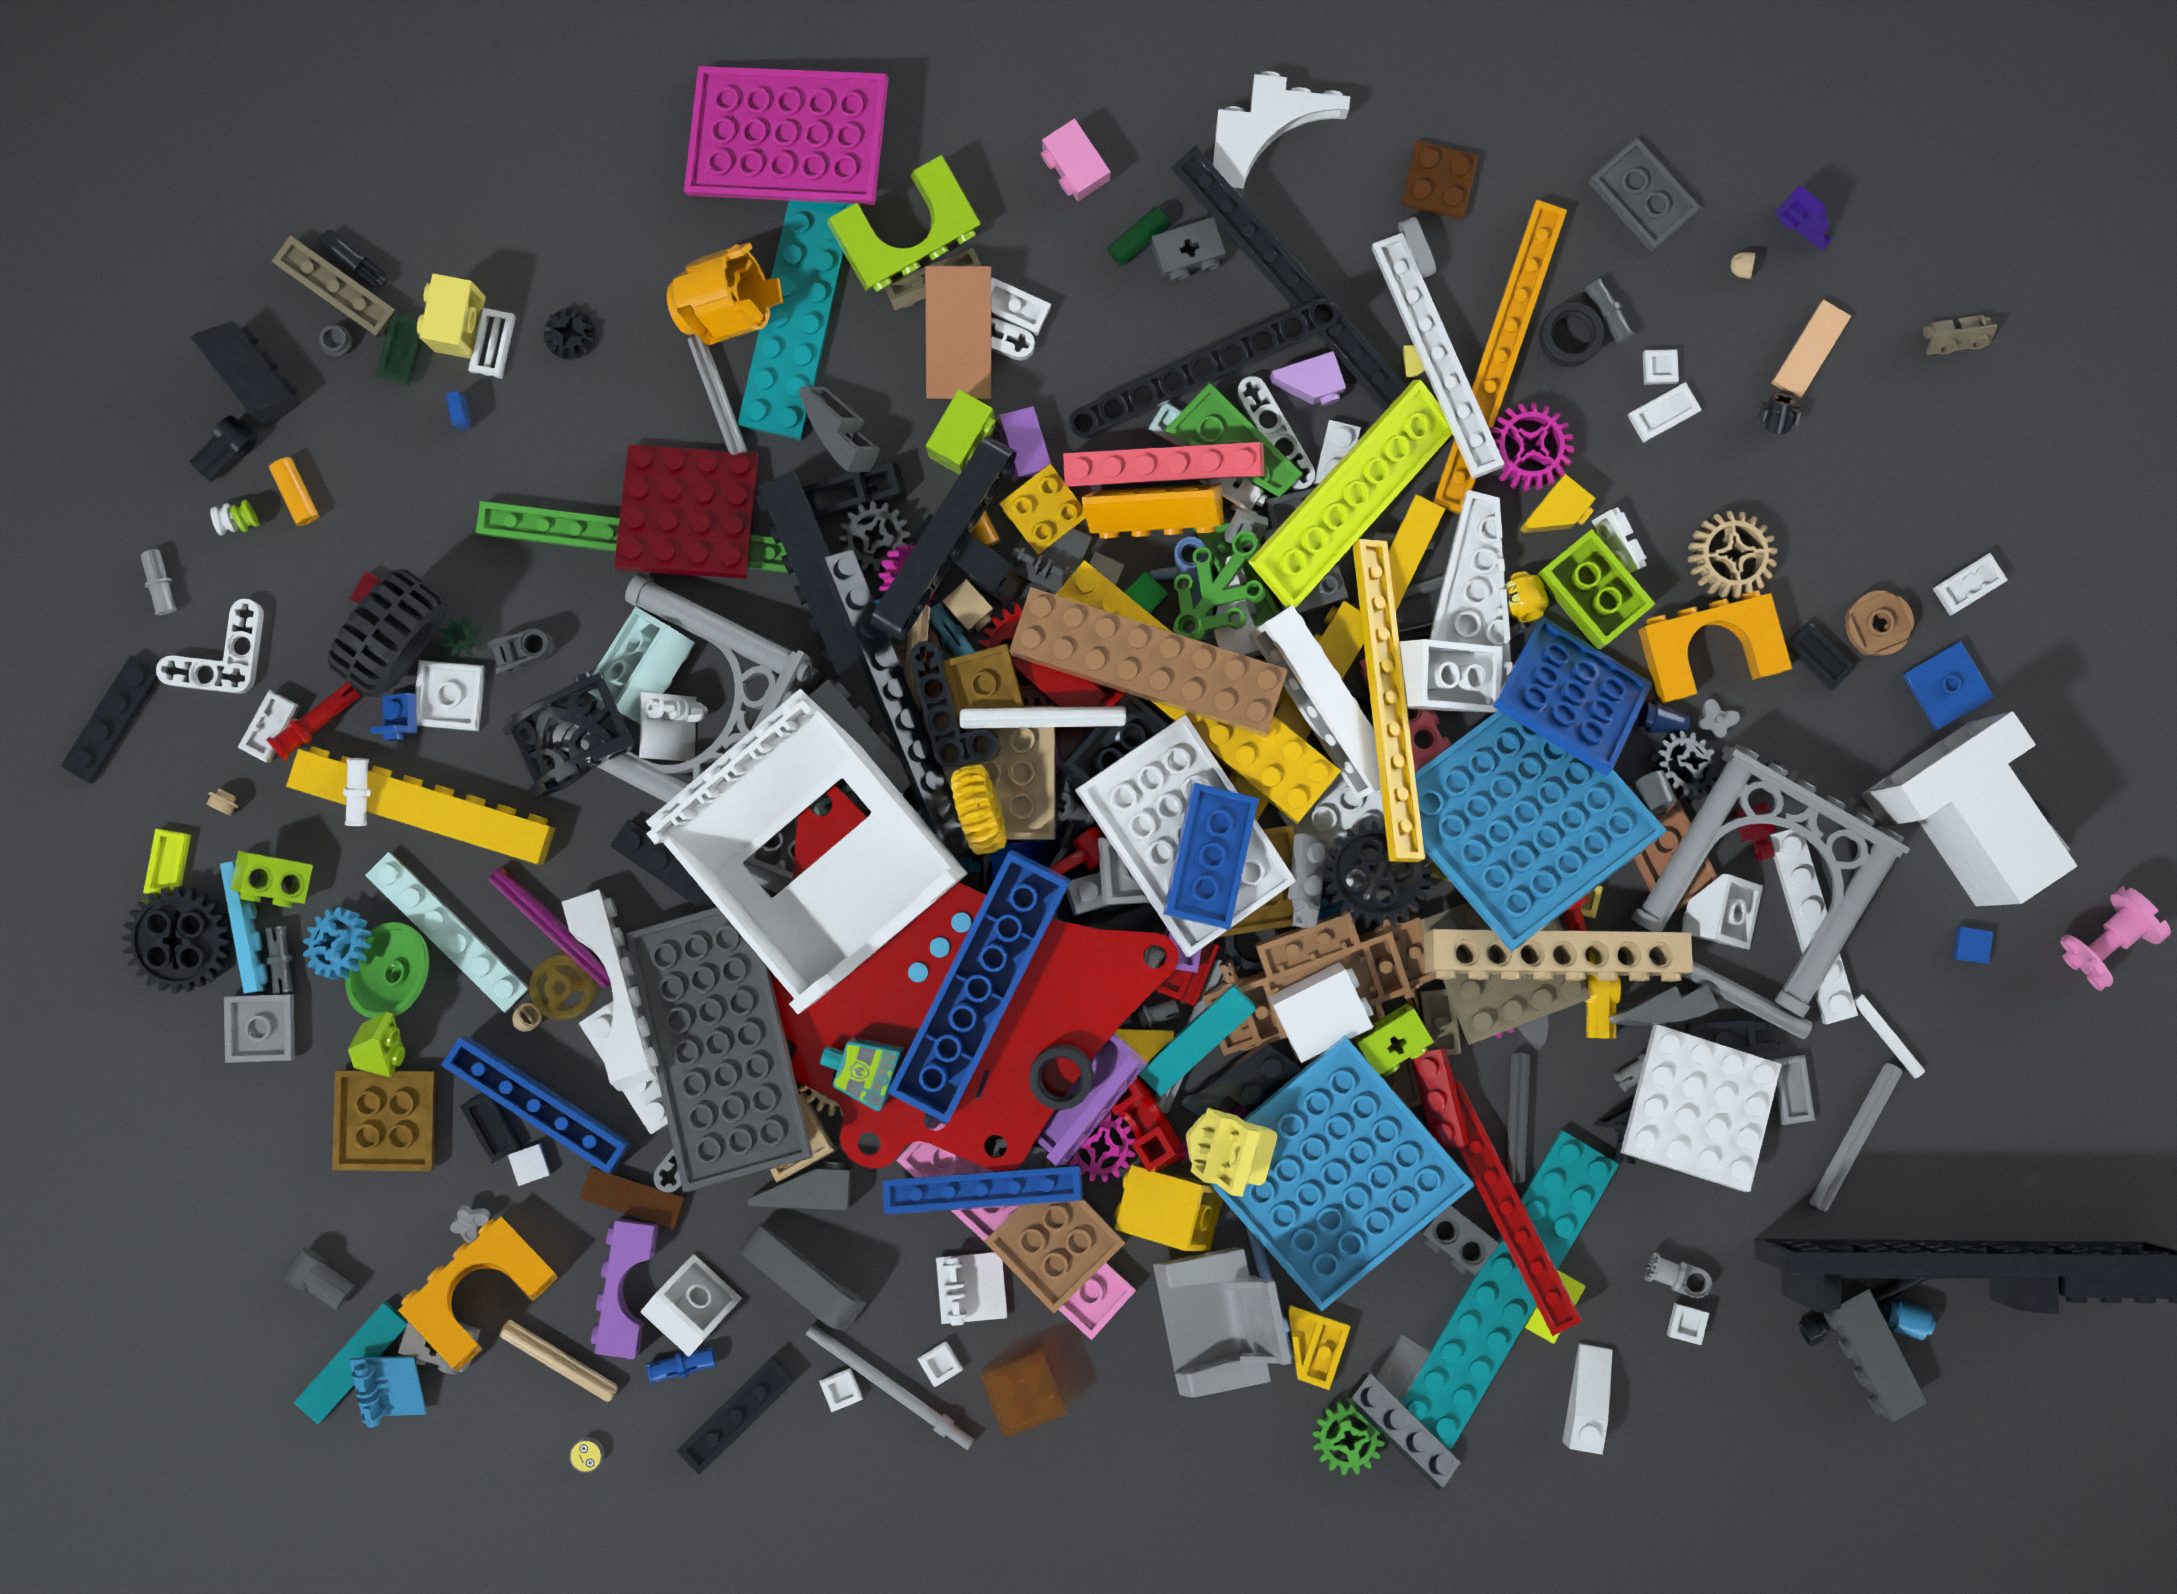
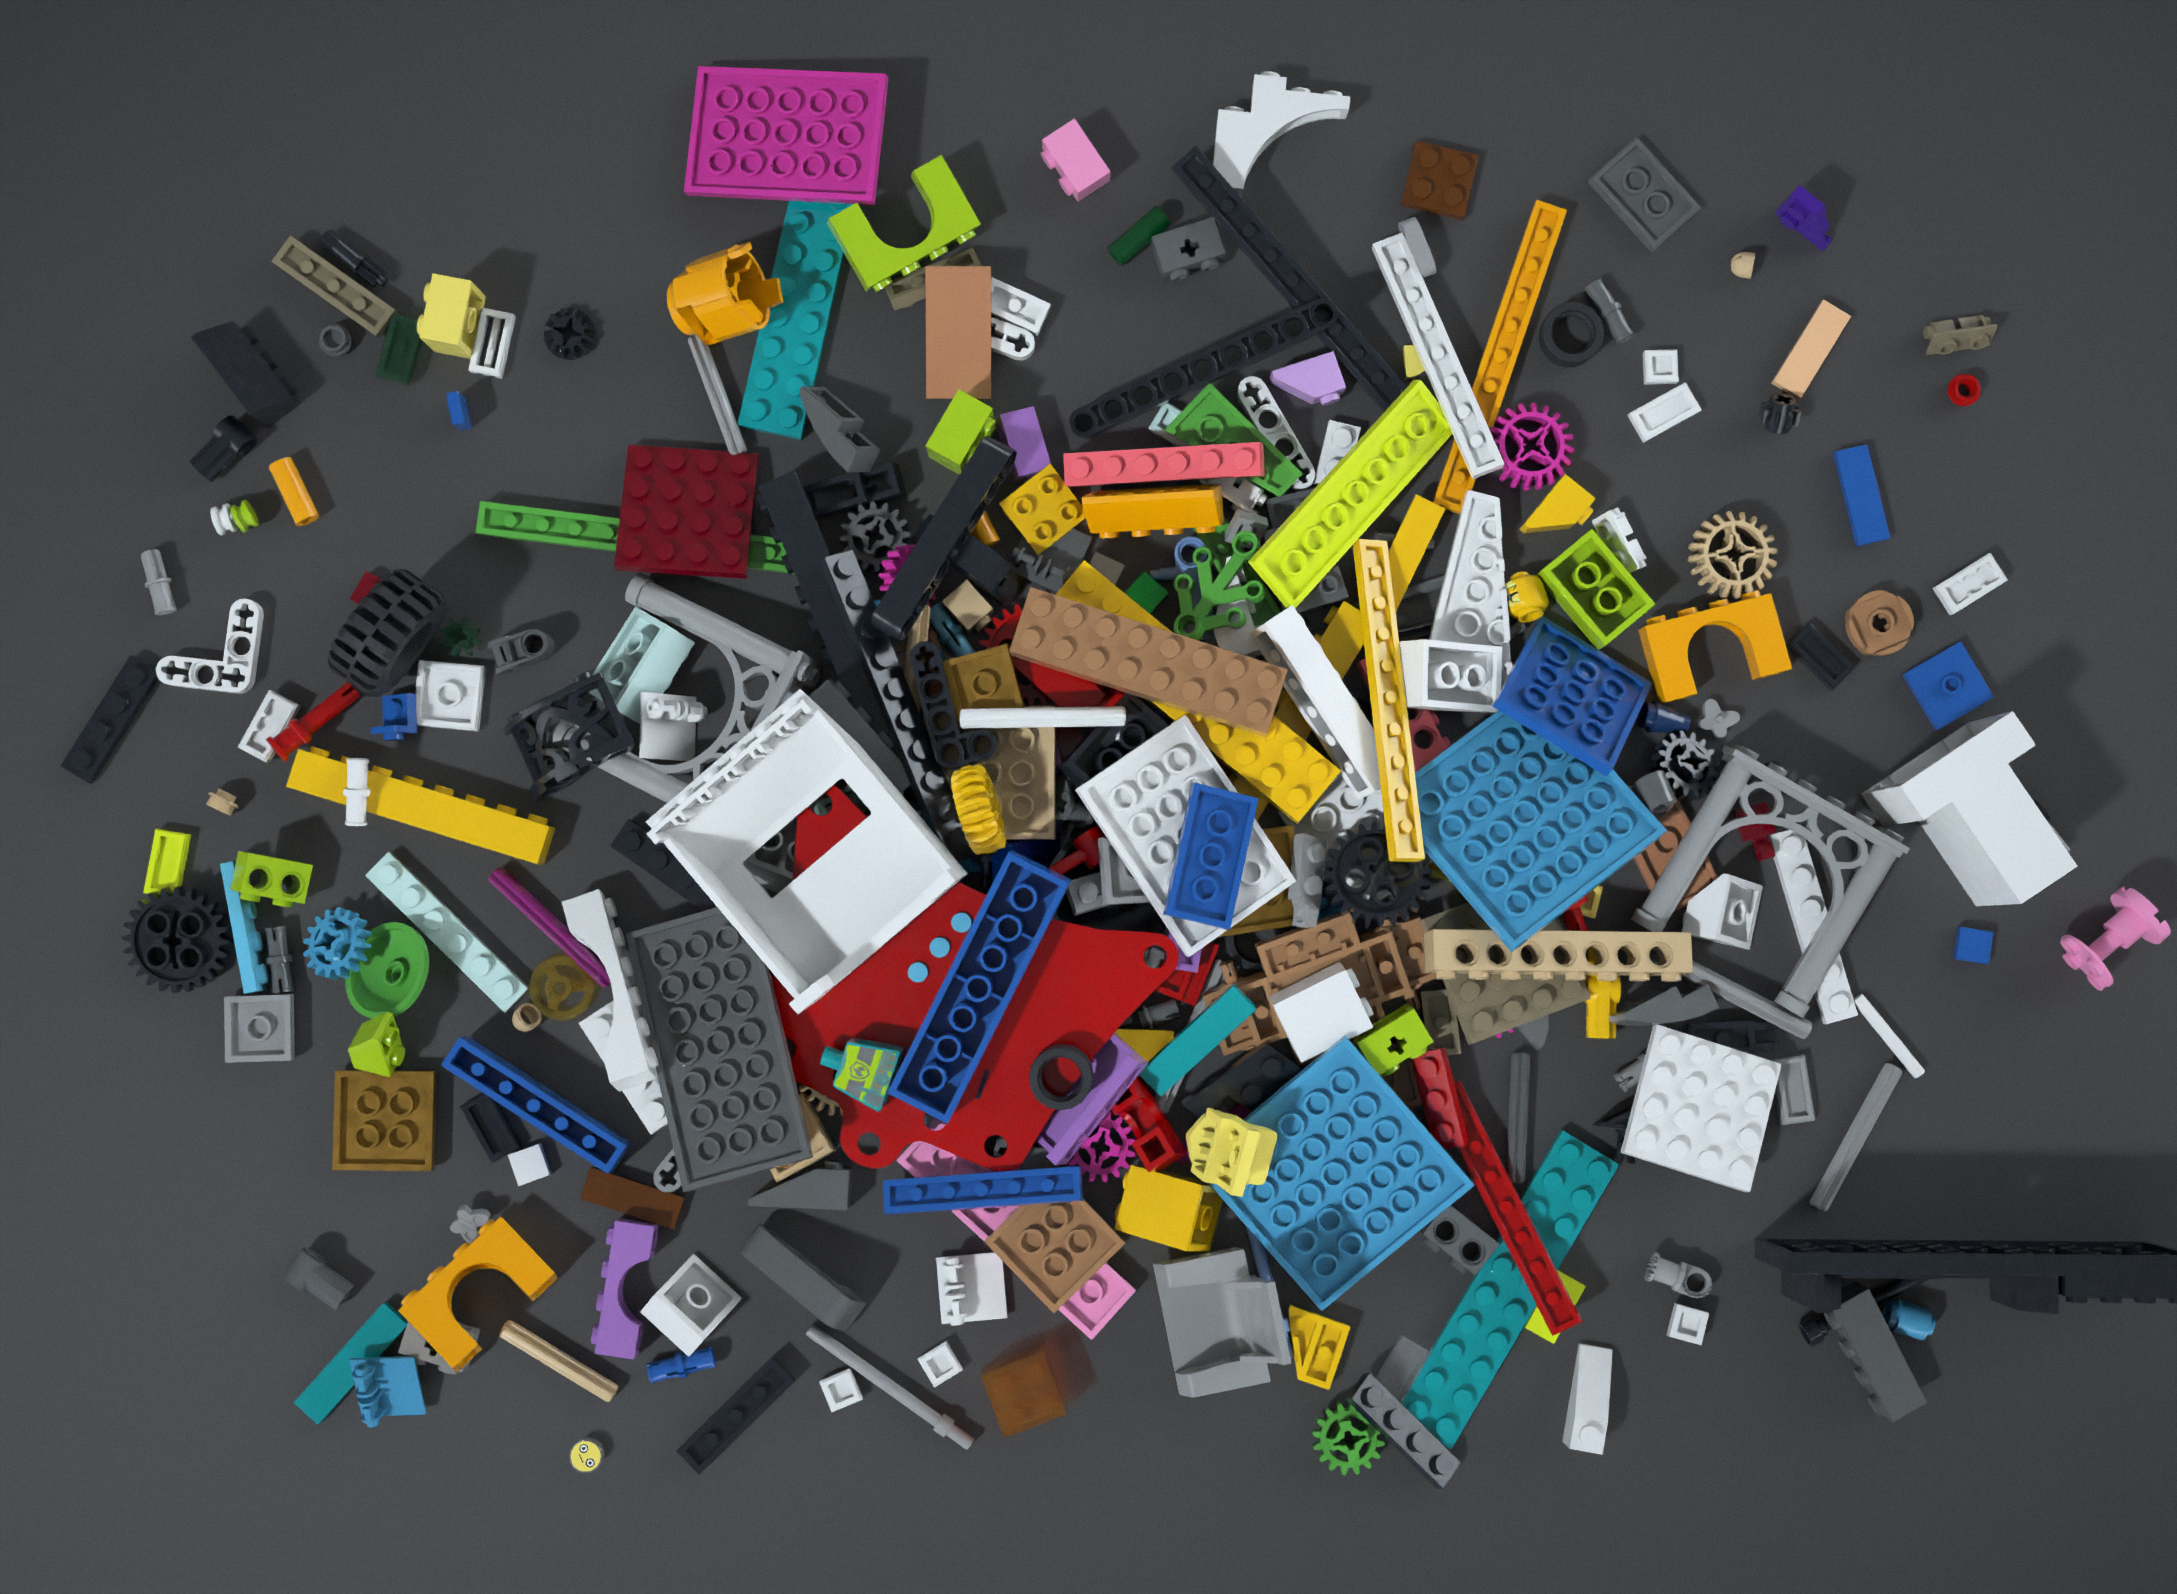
none -> blue tile [1833,444,1890,547]
none -> red plate [1947,374,1981,407]

